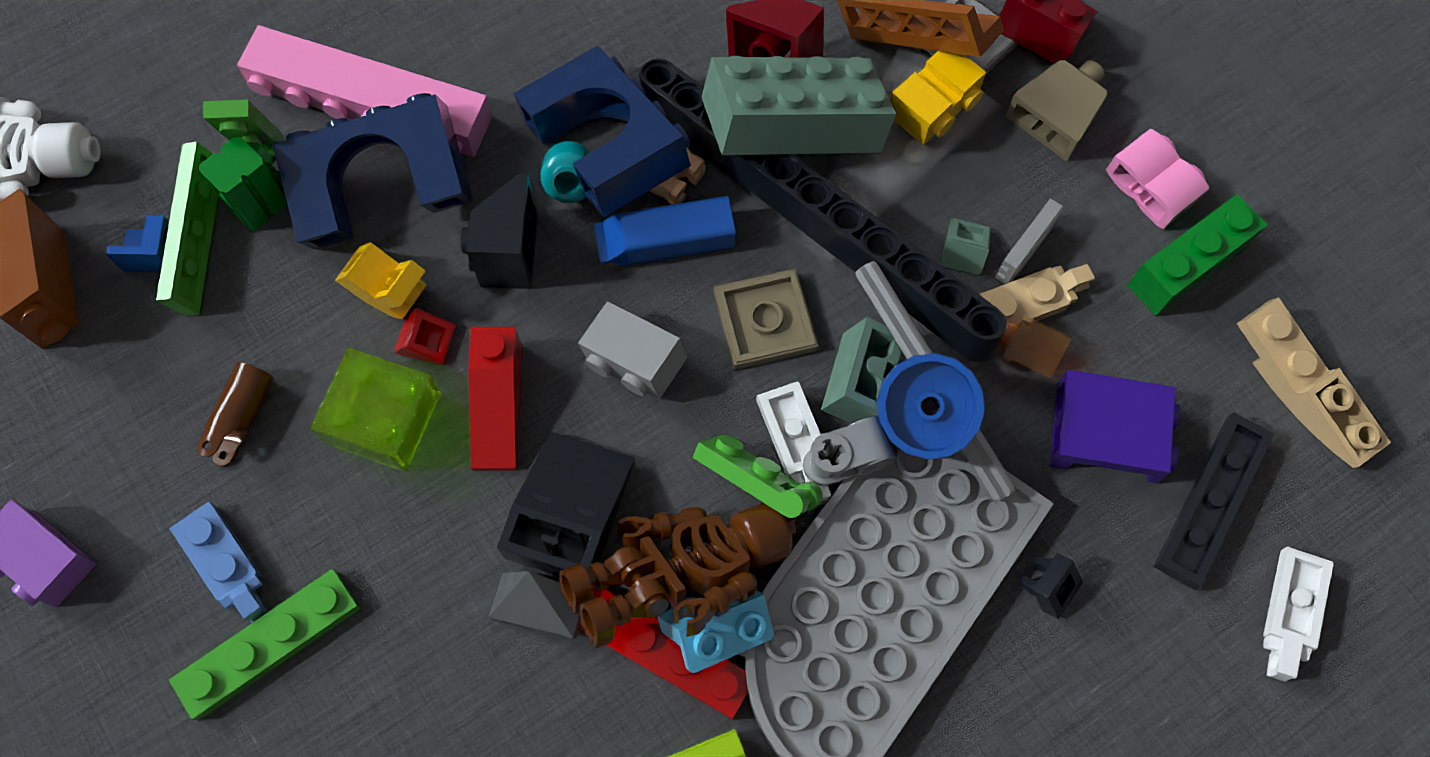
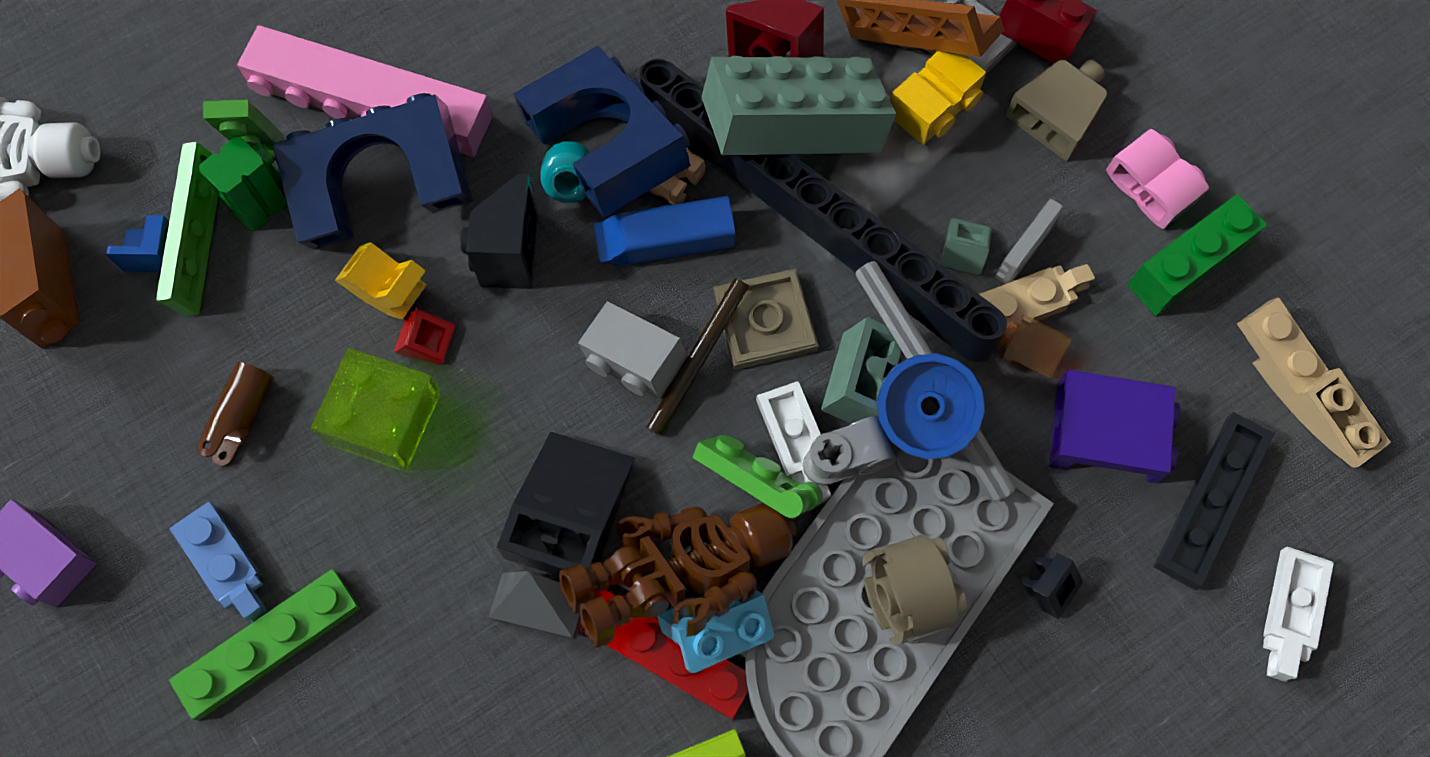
red slope [468,327,522,471] -> none
none -> dark brown bar [646,278,749,436]
none -> dark tan brick [863,535,967,645]

